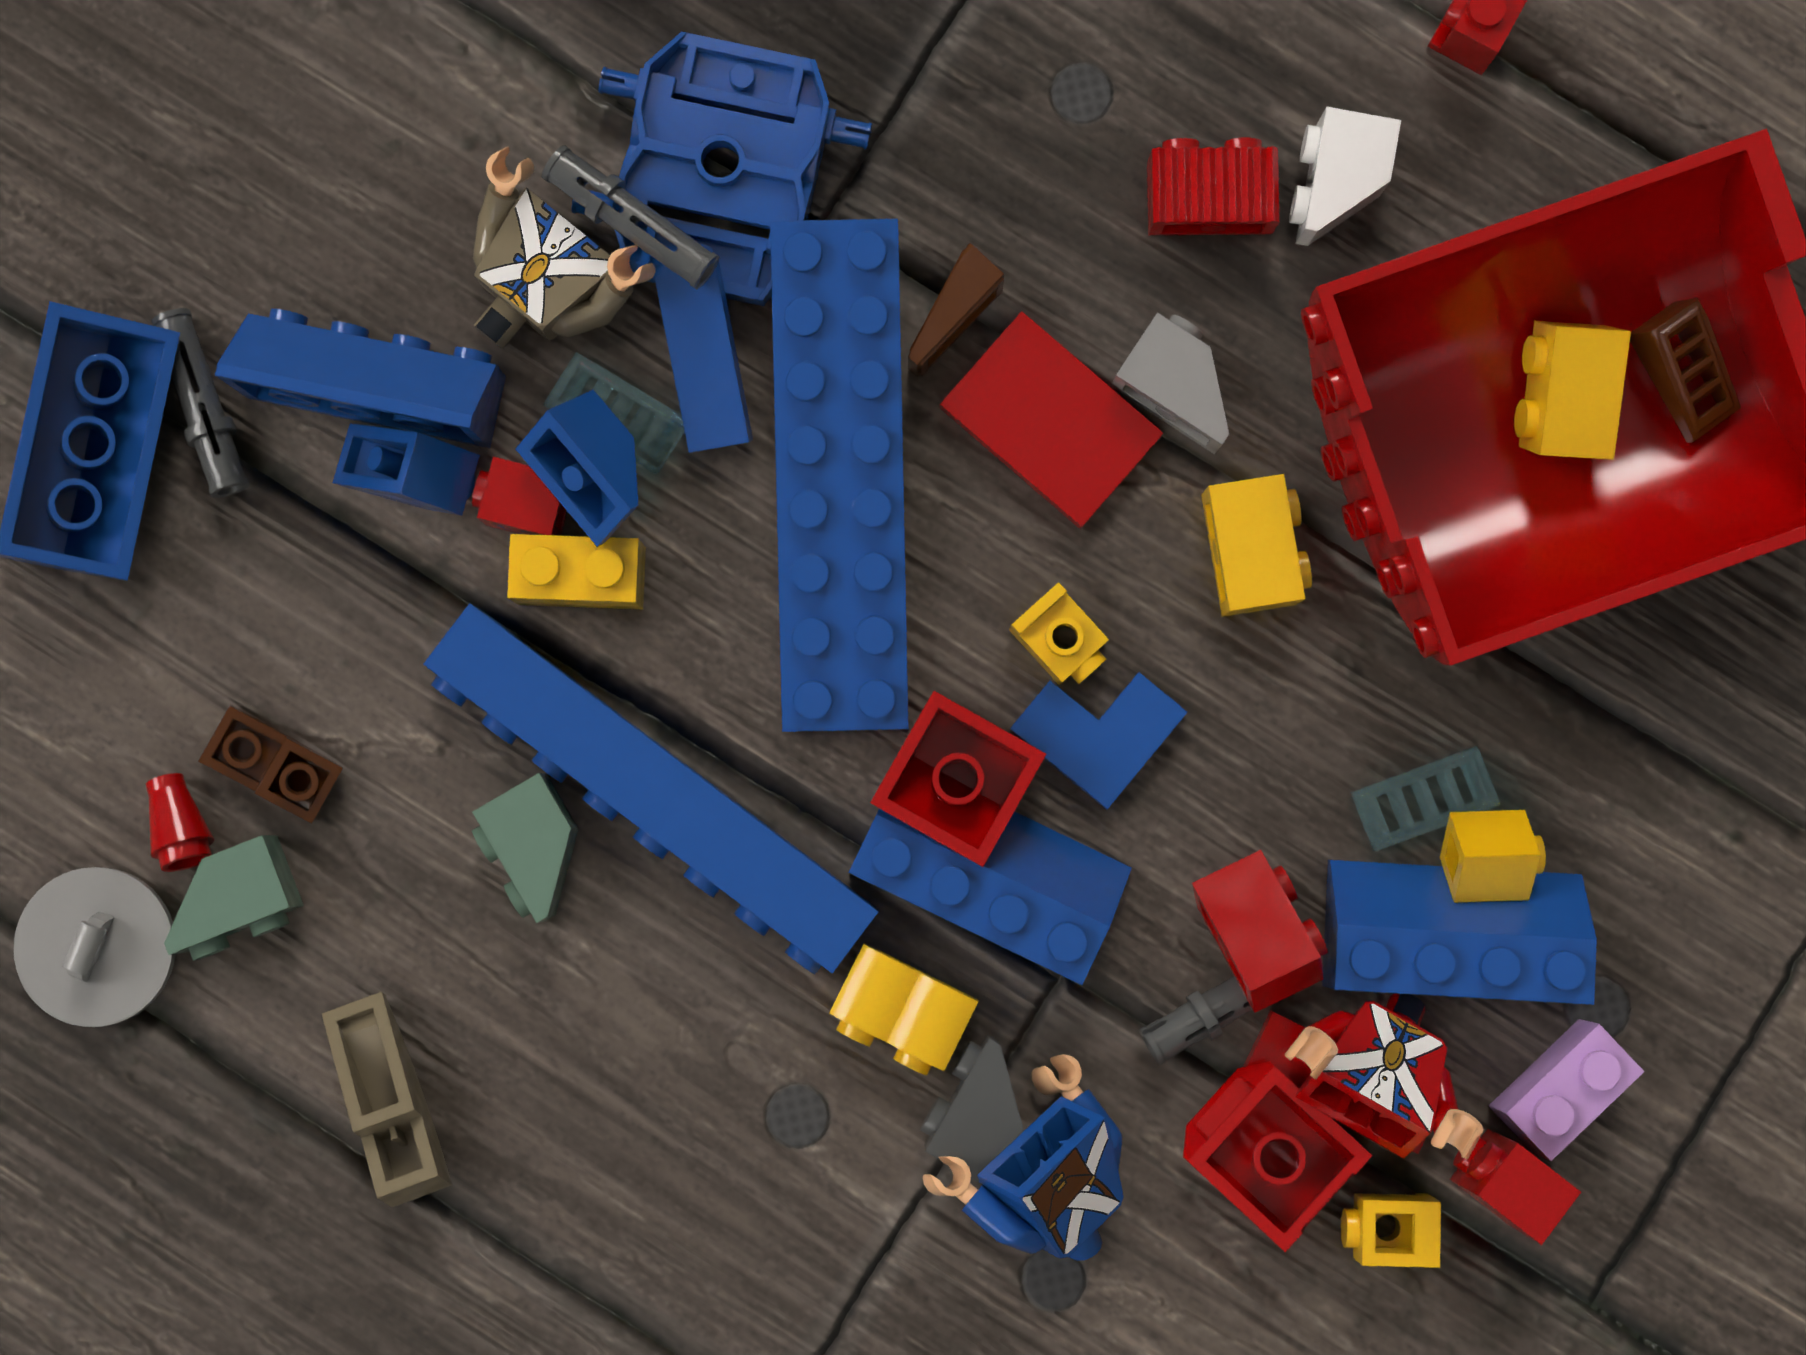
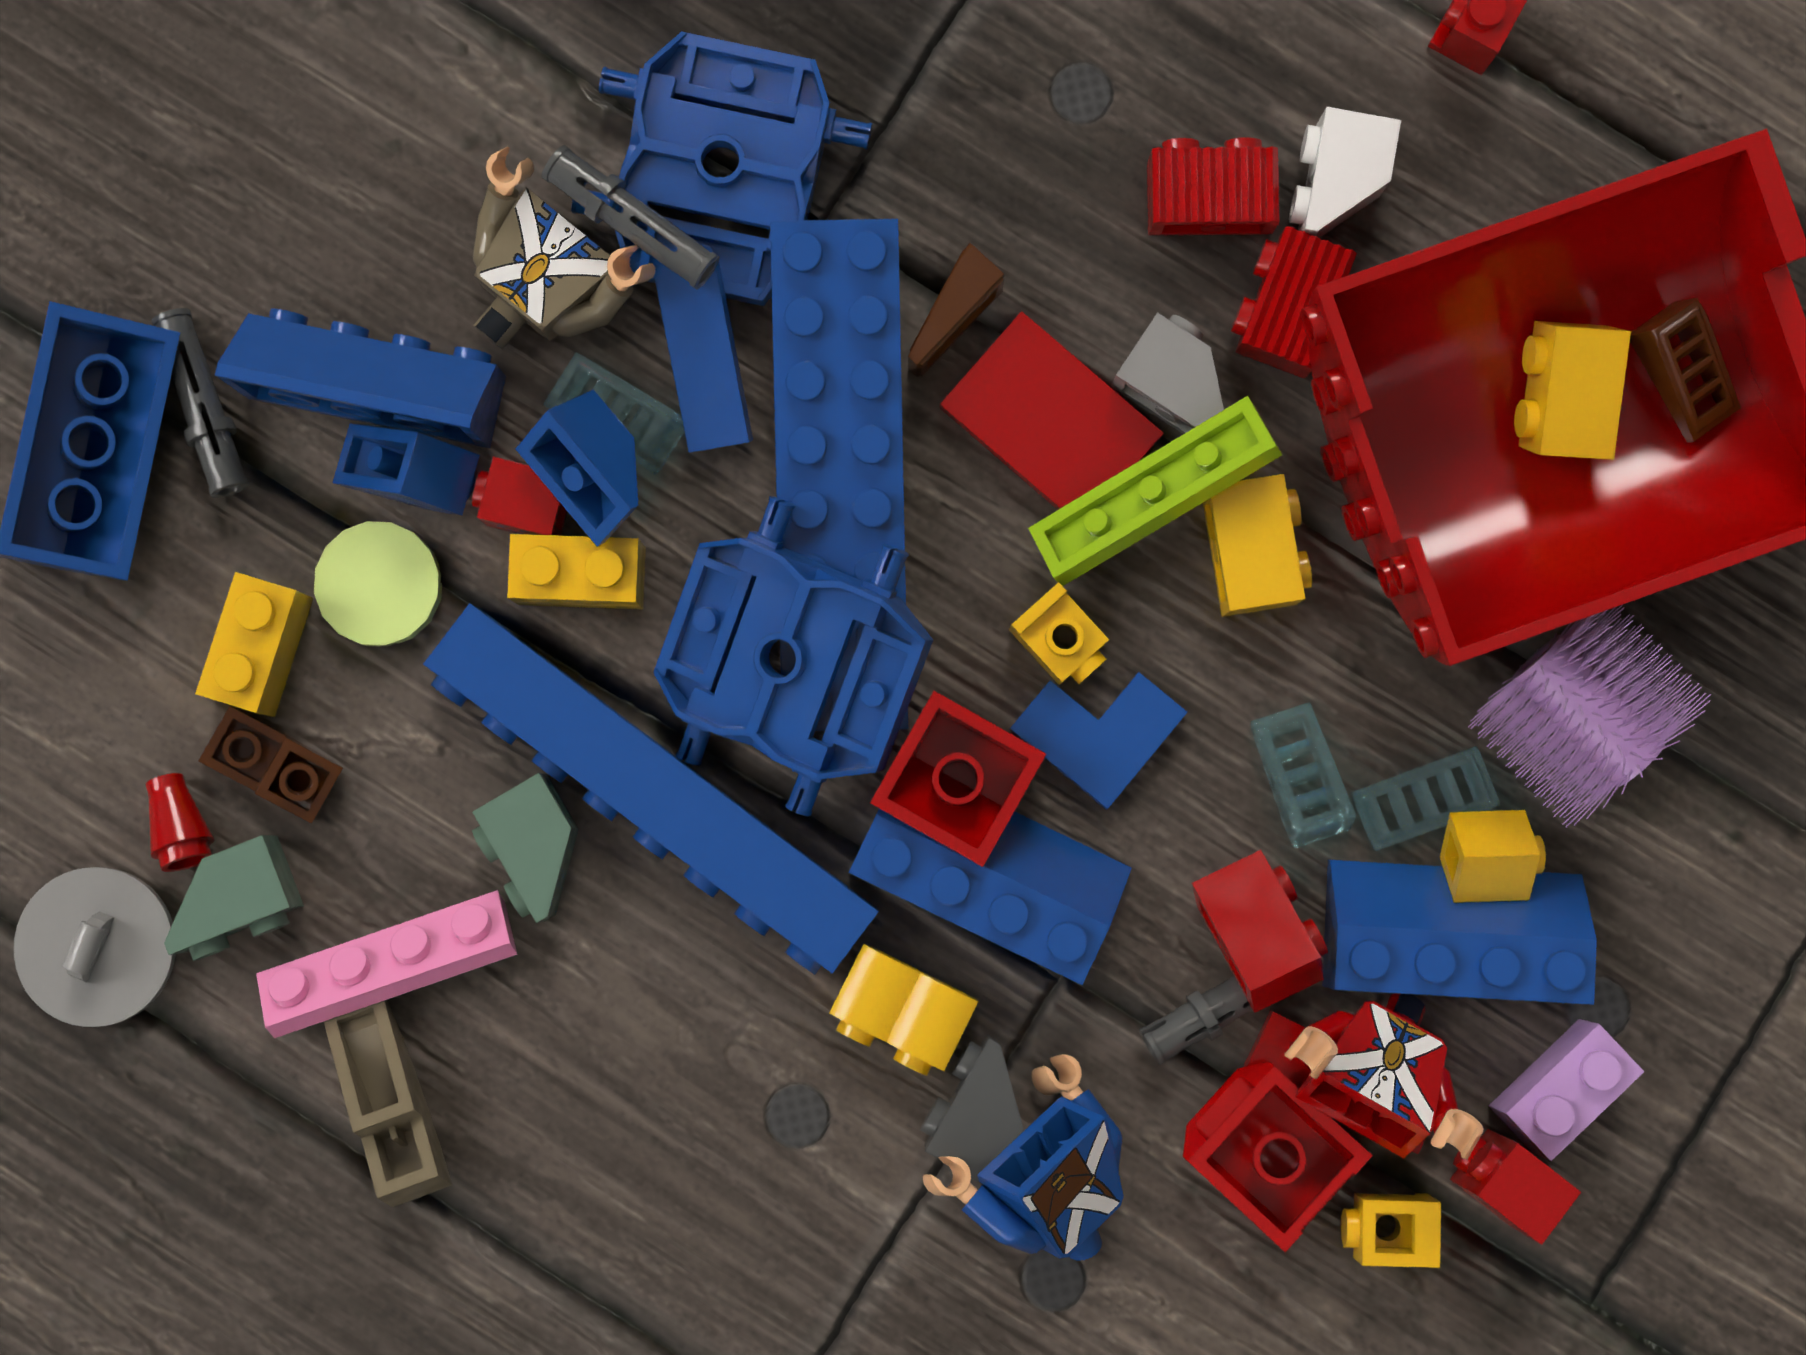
none -> yellow brick [195,572,313,717]
none -> bright pink plate [256,890,517,1038]
none -> yellowish green tile [314,521,442,647]
none -> blue piece [653,496,934,816]
none -> lime plate [1028,396,1283,586]
none -> red brick [1231,226,1357,379]
none -> clear light blue slope [1250,702,1356,848]
none -> lavender piece [1468,605,1711,827]

